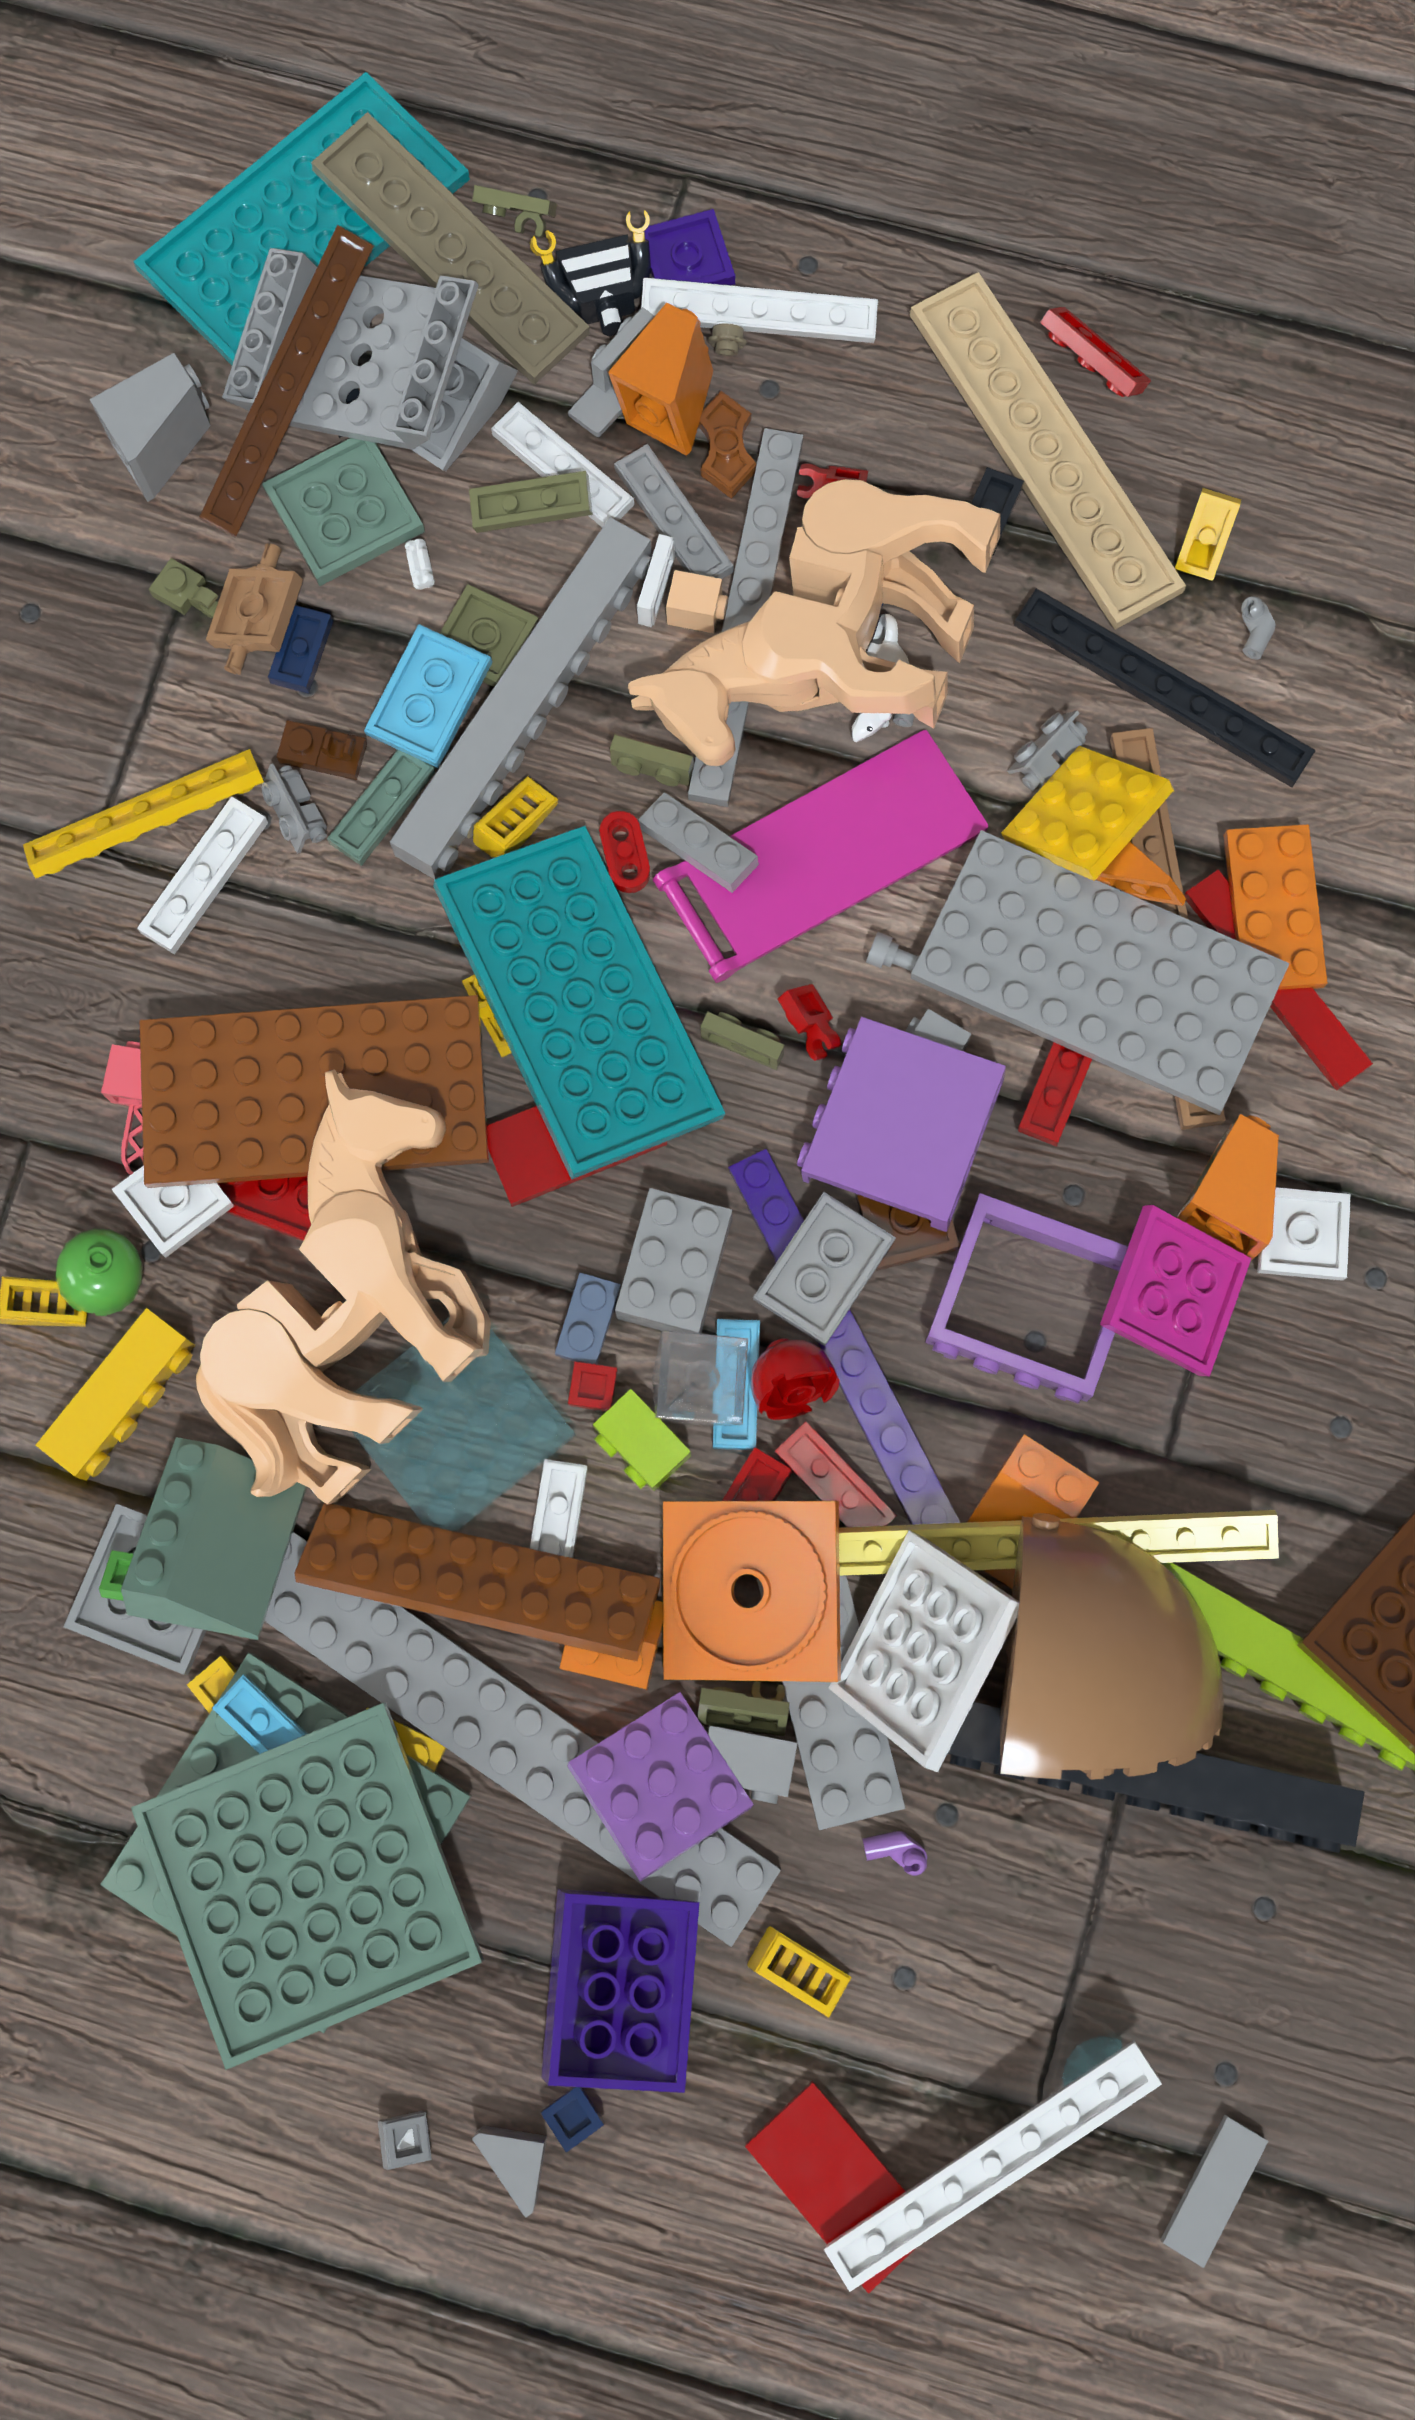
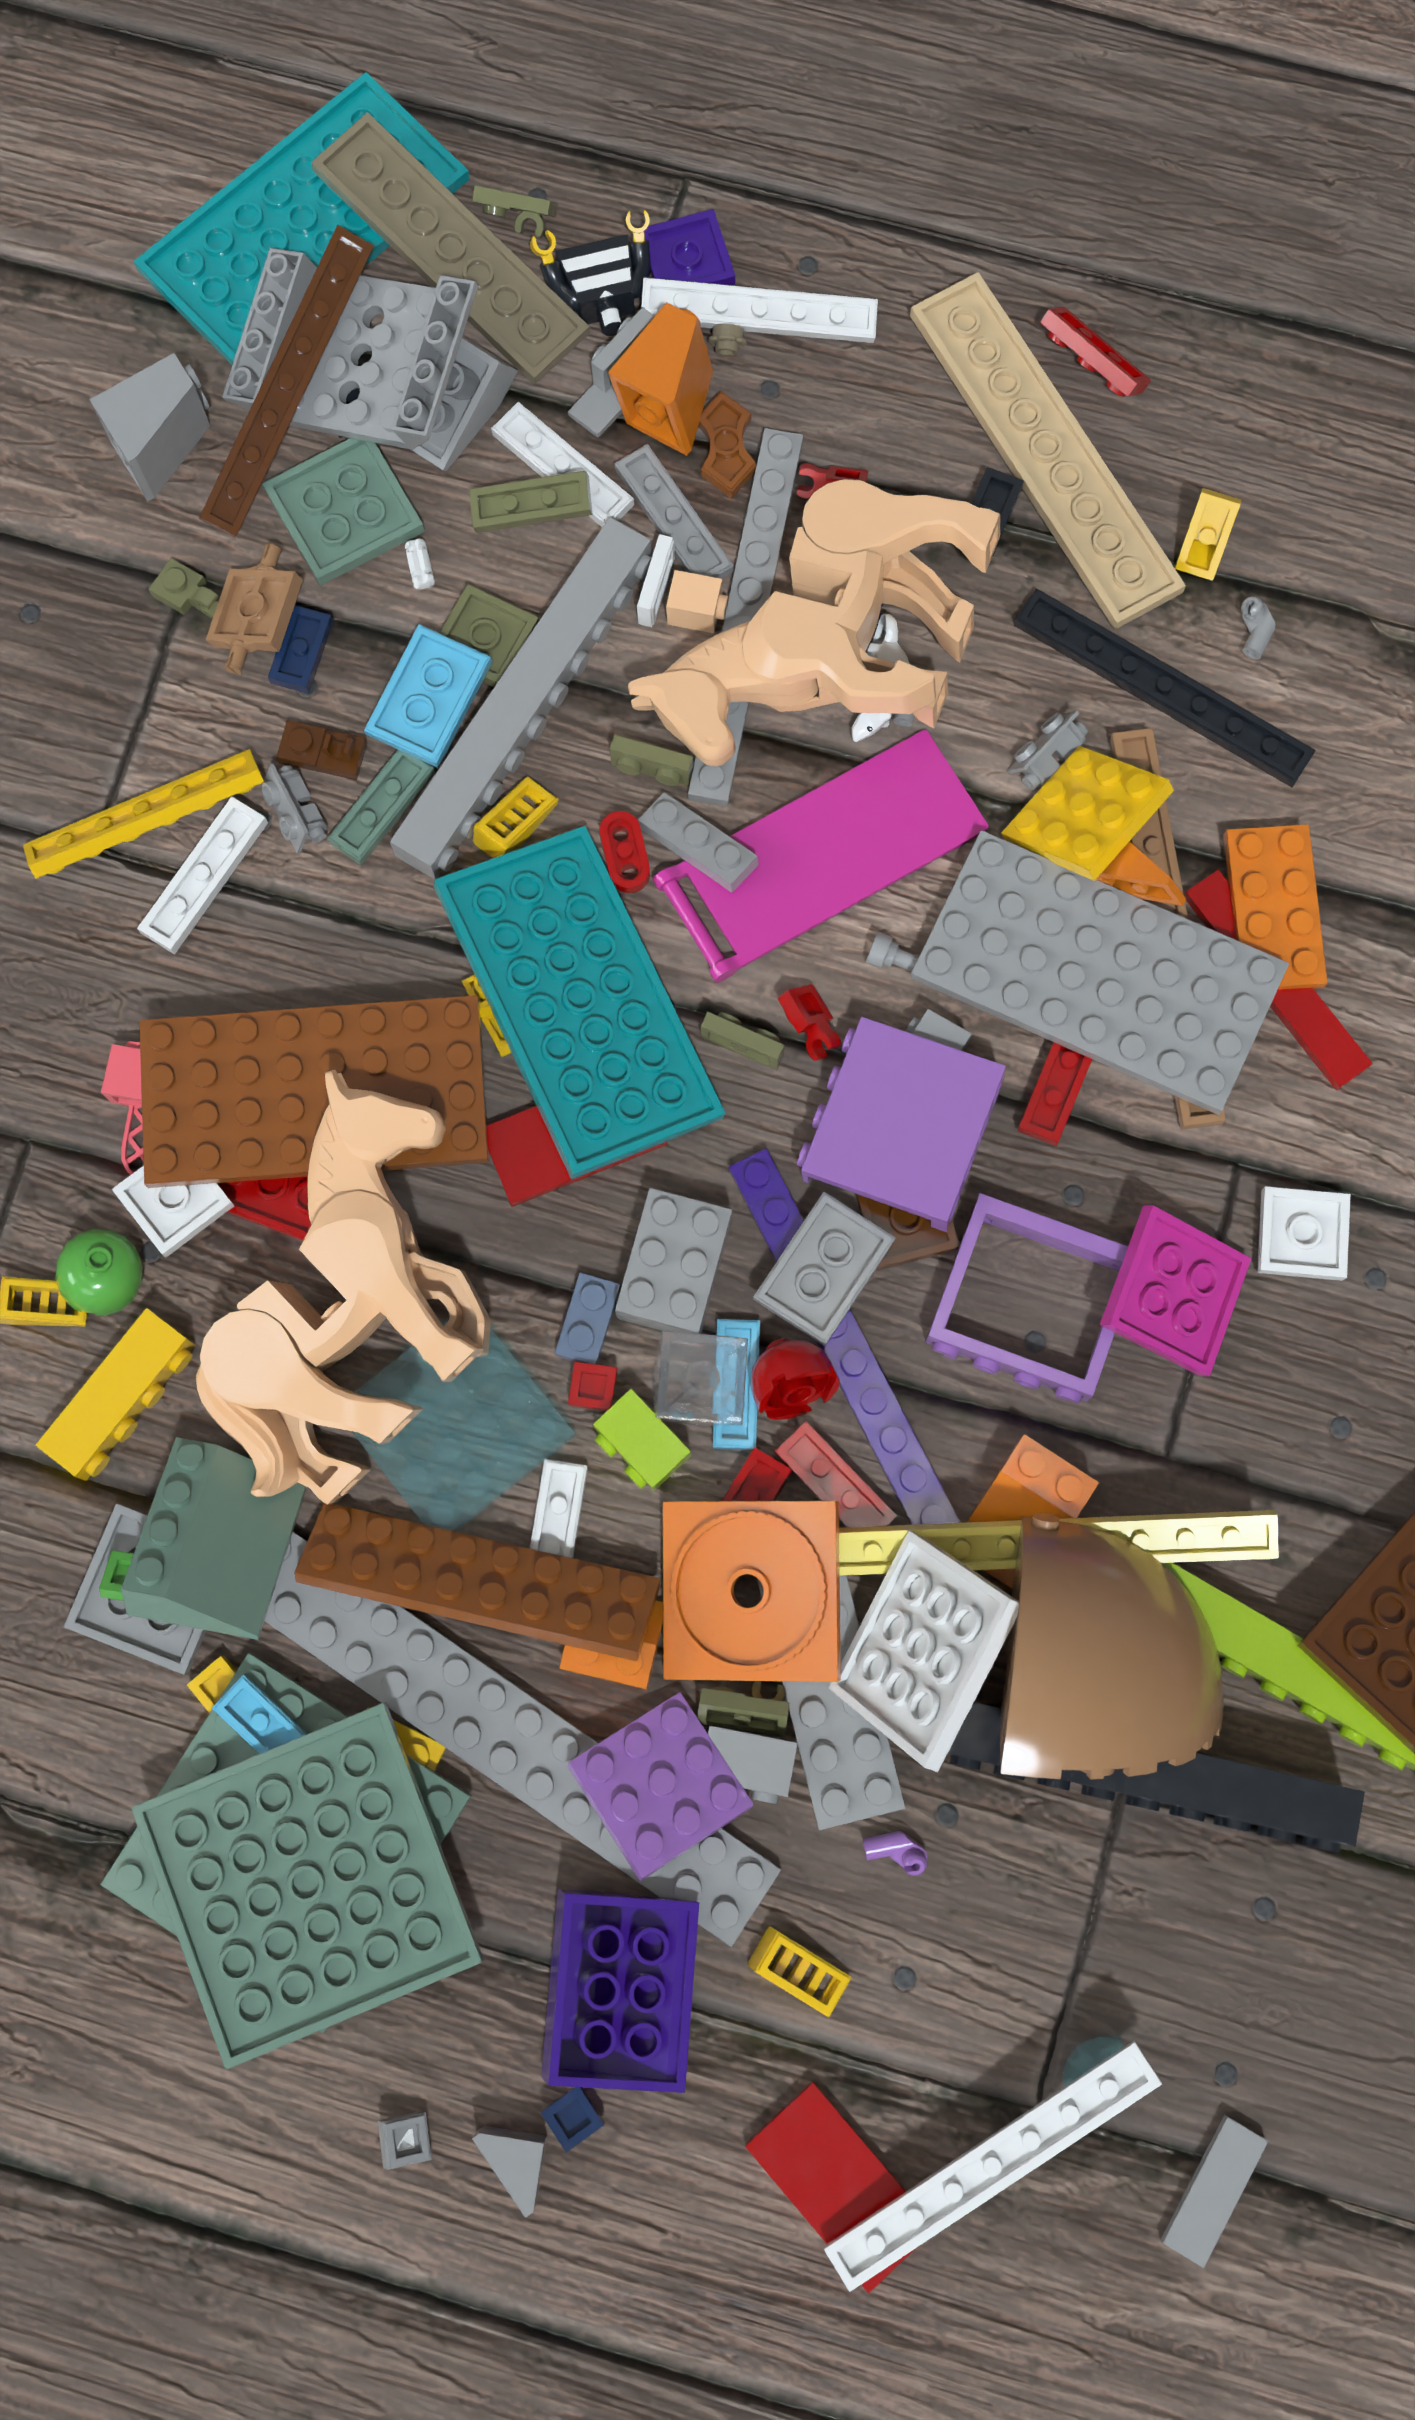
orange slope [1177,1114,1279,1261] -> none

